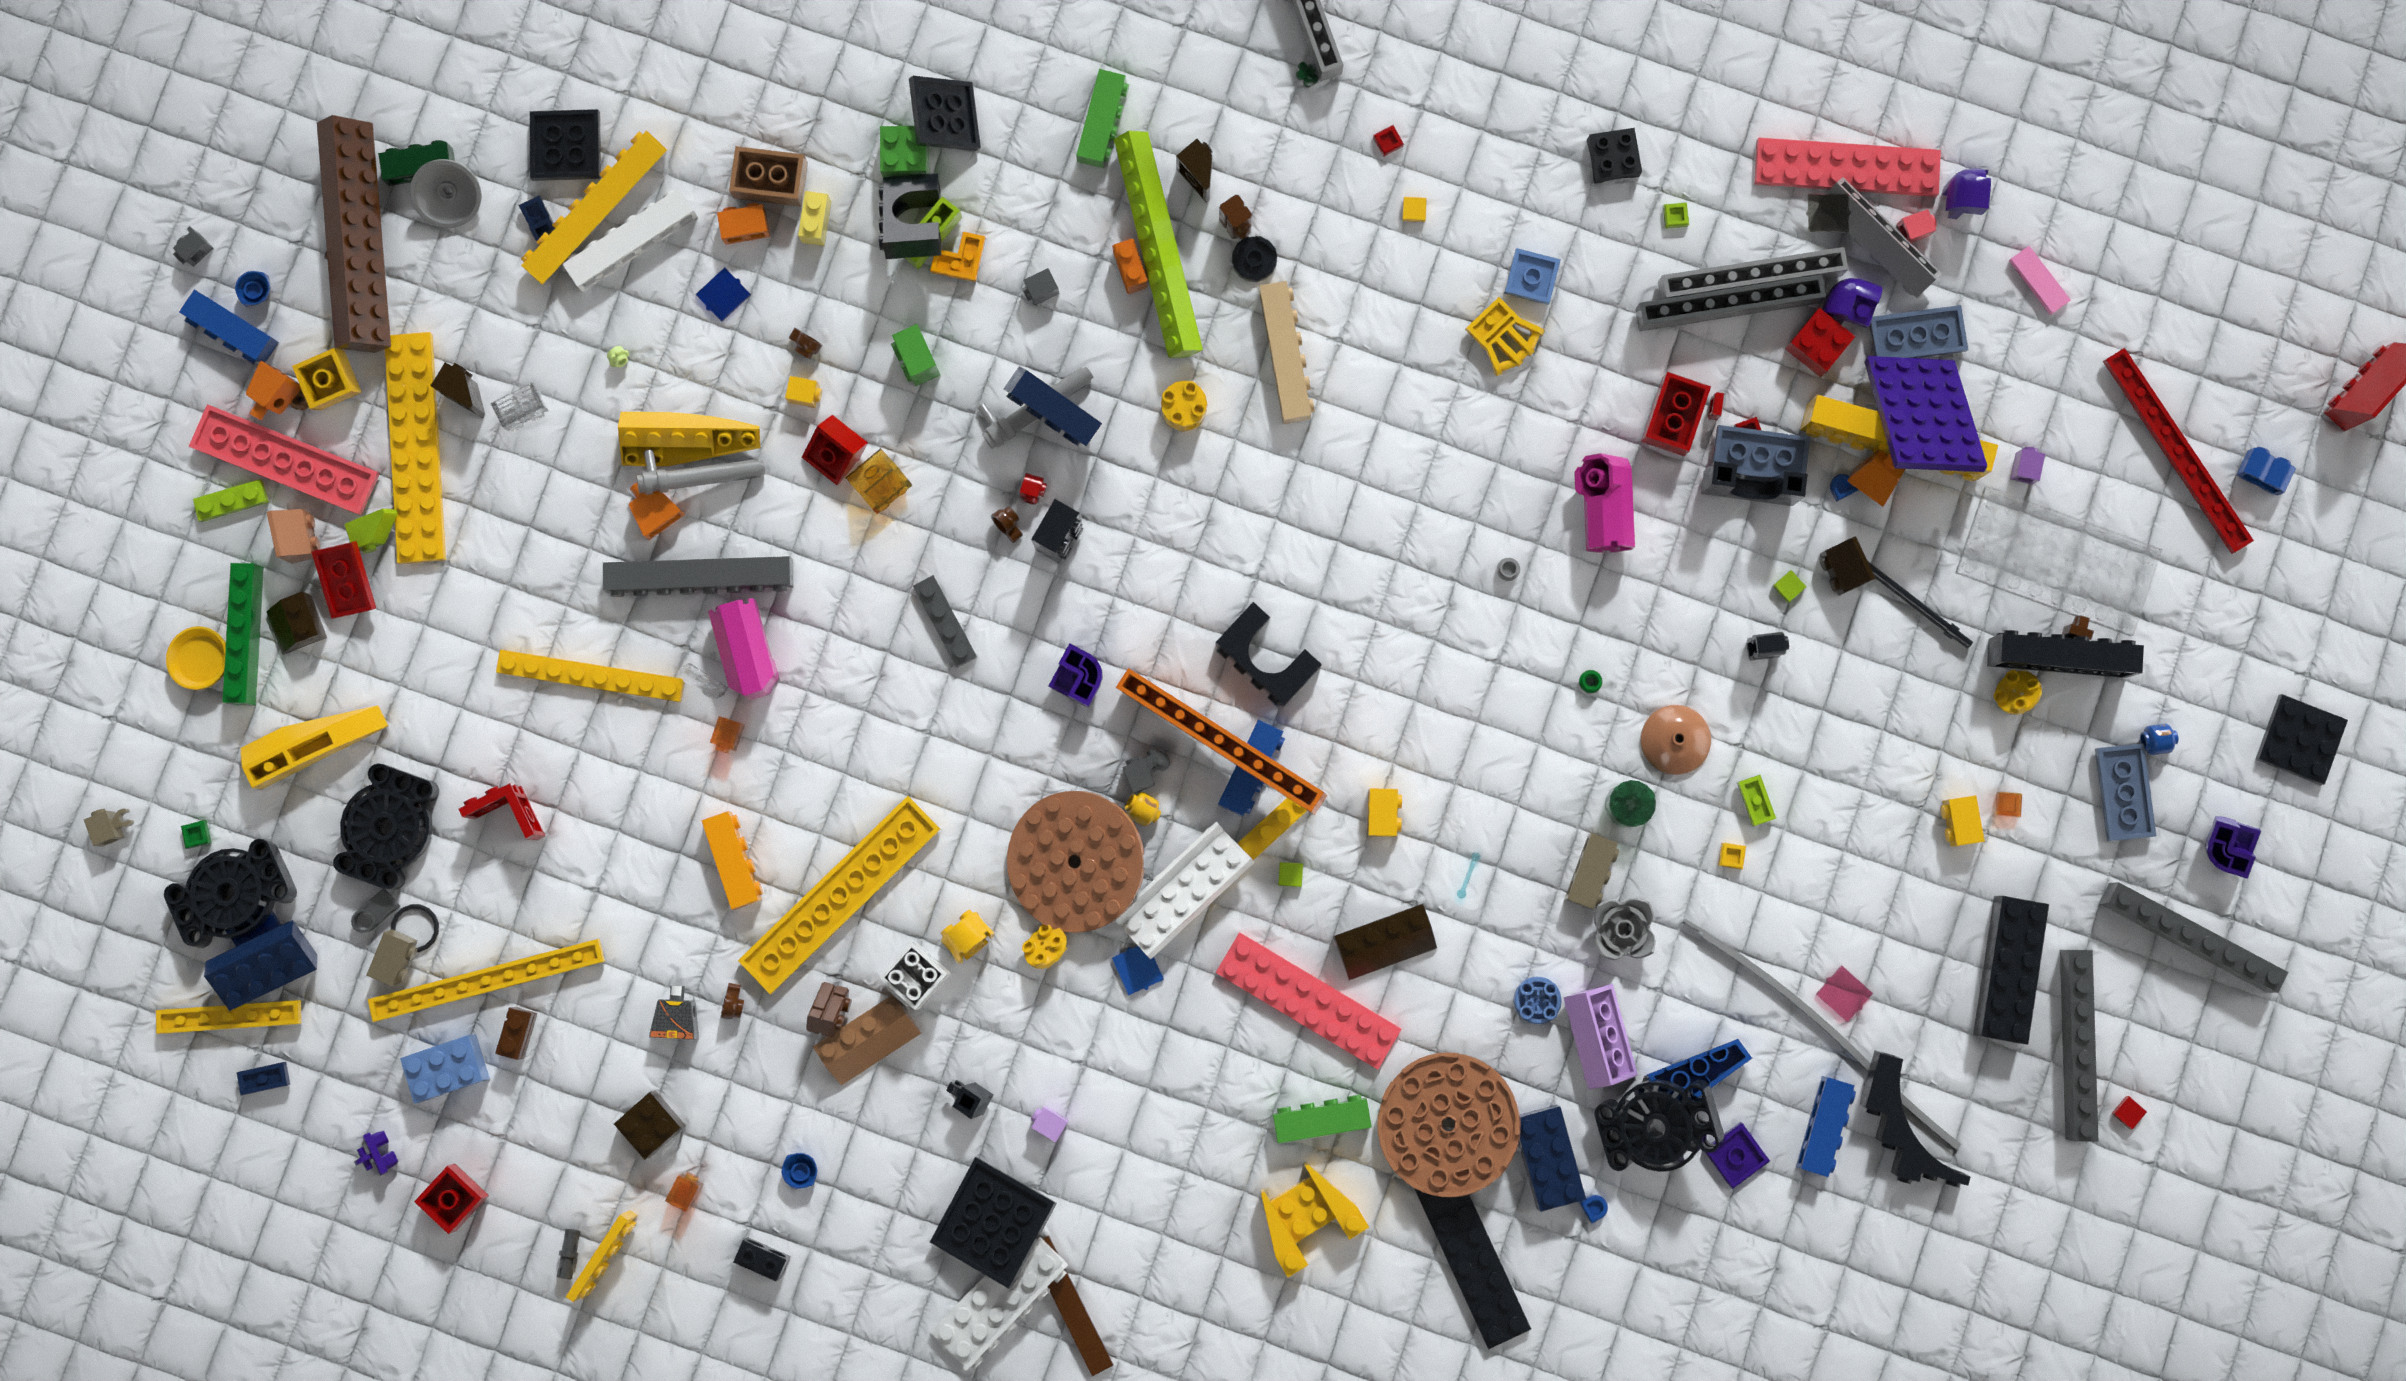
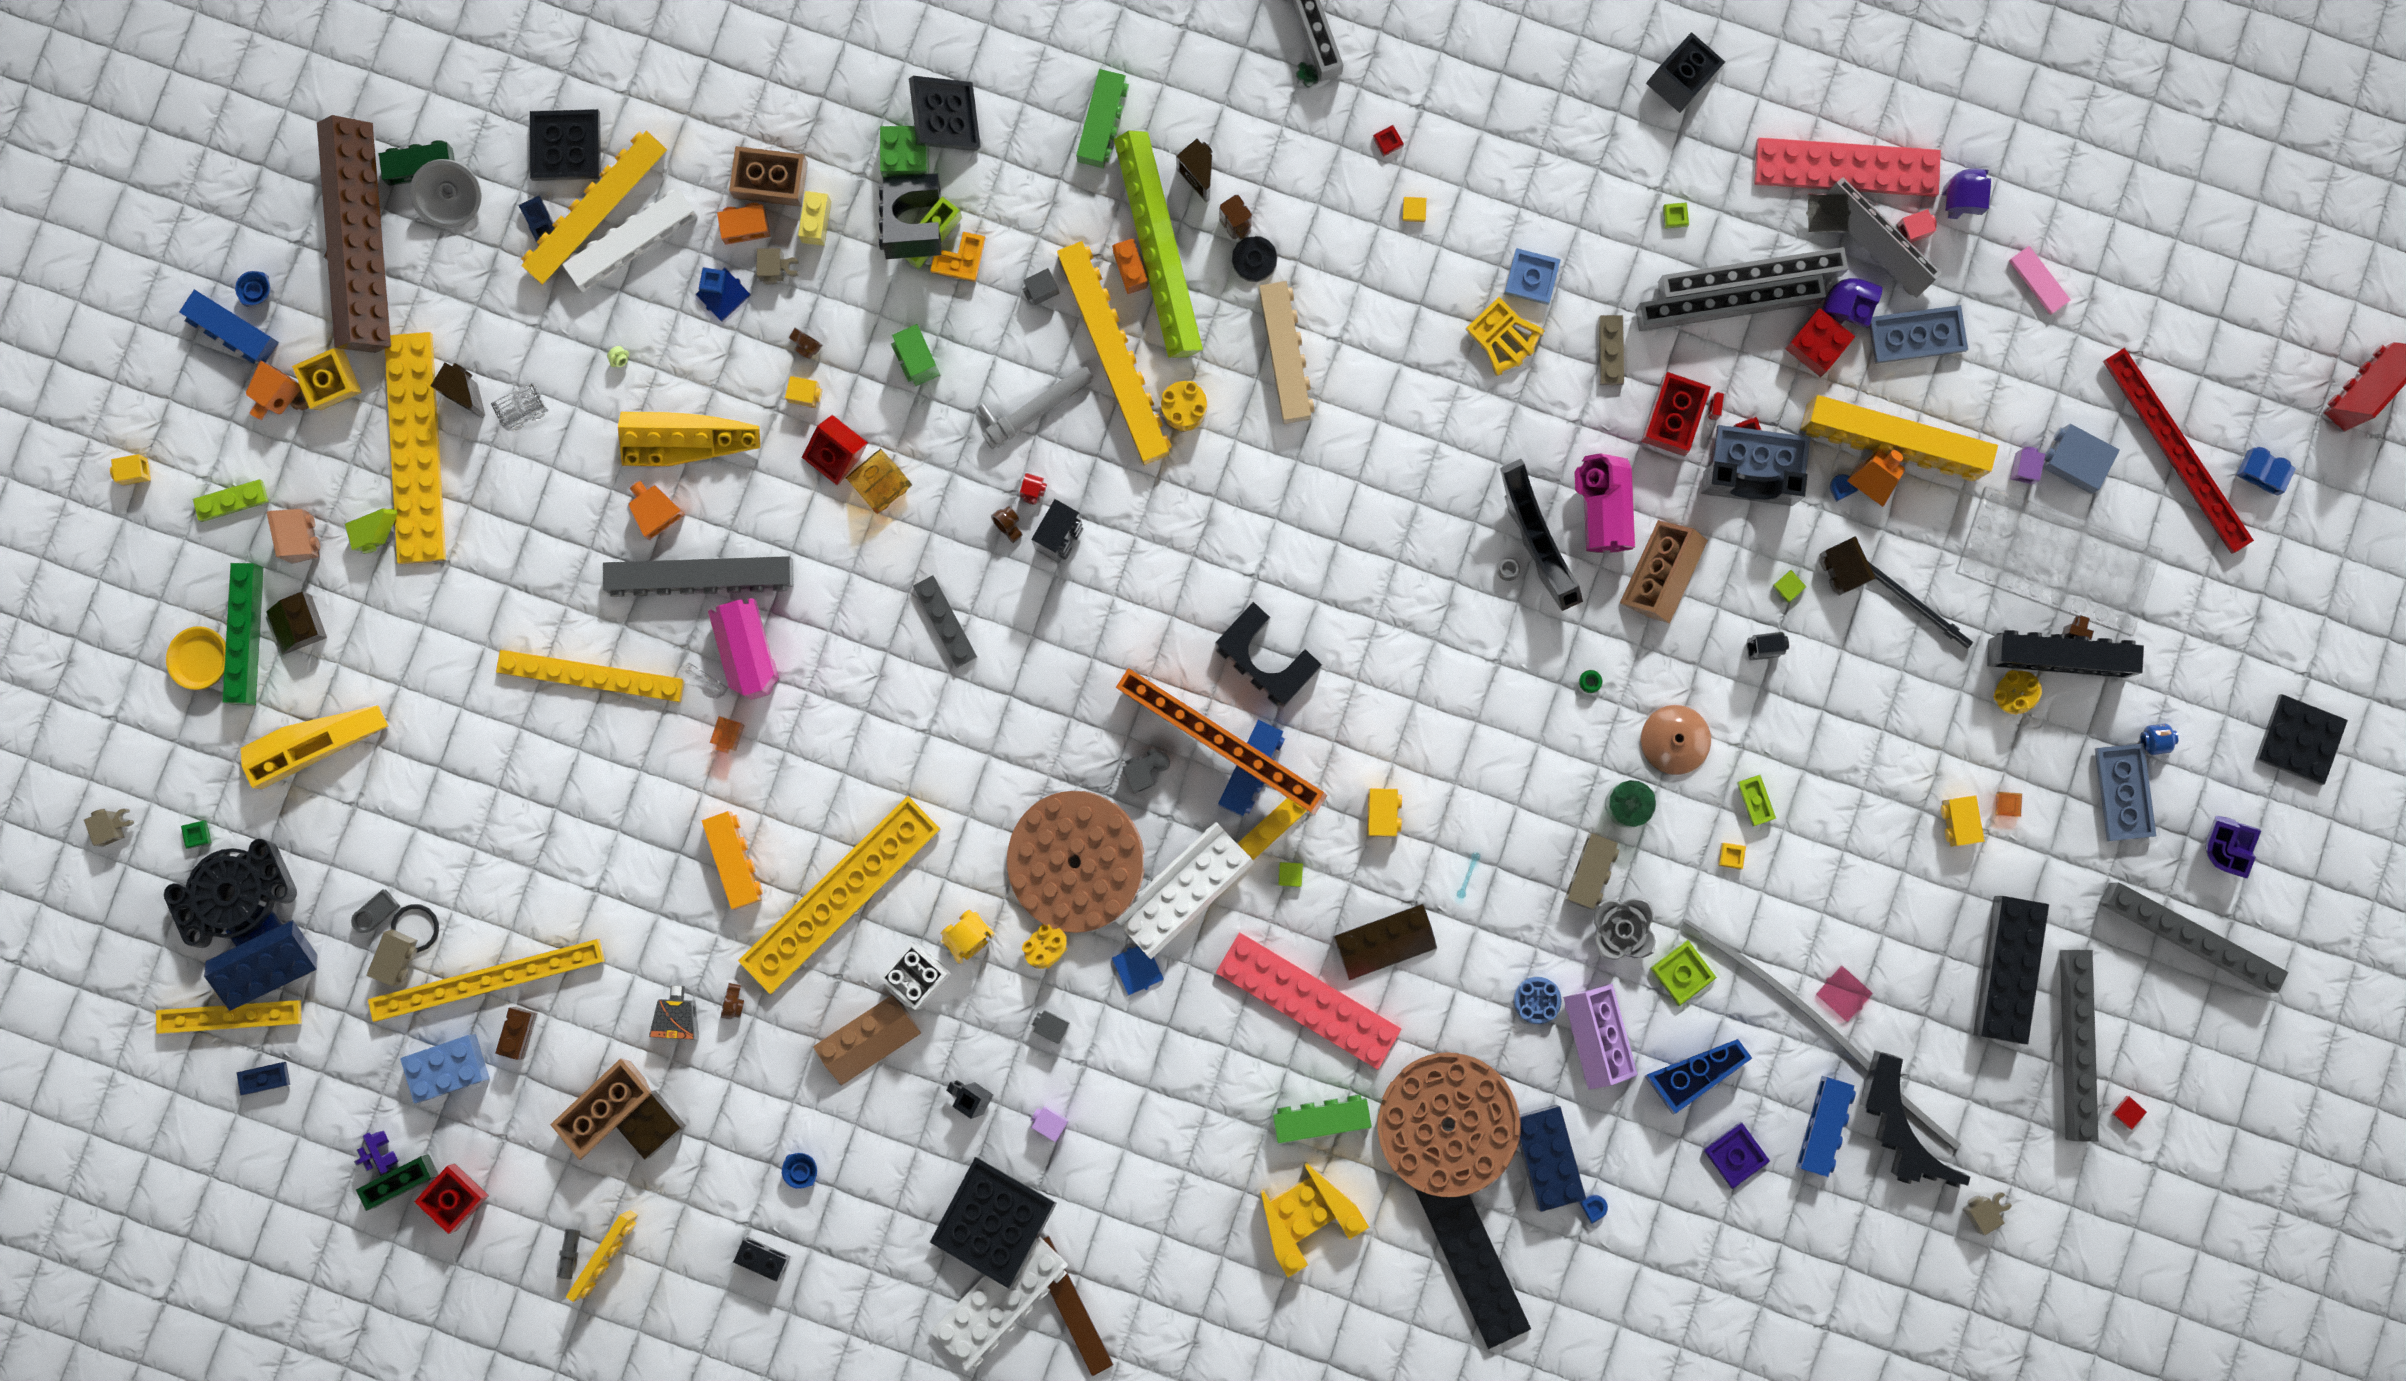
dark grey brick [173,226,213,267] -> none
coral plate [189,404,380,516] -> none
red plate [311,541,376,619] -> none
black piece [333,763,439,890] -> none
red bracket [458,783,545,840] -> none
light grey cylinder [636,450,765,495] -> none
clear orange brick [665,1172,703,1212] -> none
reddish brown brick [806,982,852,1038] -> none
dark blue brick [1004,366,1102,446] -> none
dark purple brick [1048,643,1103,708] -> none
yellow head [1125,792,1161,826] -> none
black brick [1587,128,1642,184] -> none
black piece [1594,1080,1725,1172] -> none
dark purple plate [1864,356,1987,472] -> none
none -> yellow brick [110,454,151,486]
none -> dark green brick [356,1154,439,1211]
none -> medium nougat slope [550,1058,652,1160]
none -> blue tile [698,267,727,295]
none -> dark tan brick [757,248,799,285]
none -> dark grey brick [1032,1010,1070,1044]
none -> yellow brick [1057,241,1172,465]
none -> black arch [1500,459,1583,611]
none -> dark tan plate [1599,315,1624,385]
none -> medium nougat slope [1620,520,1708,624]
none -> black slope [1646,32,1725,113]
none -> lime tile [1650,940,1717,1006]
none -> dark tan brick [1963,1192,2012,1236]
none -> sand blue brick [2043,423,2120,494]

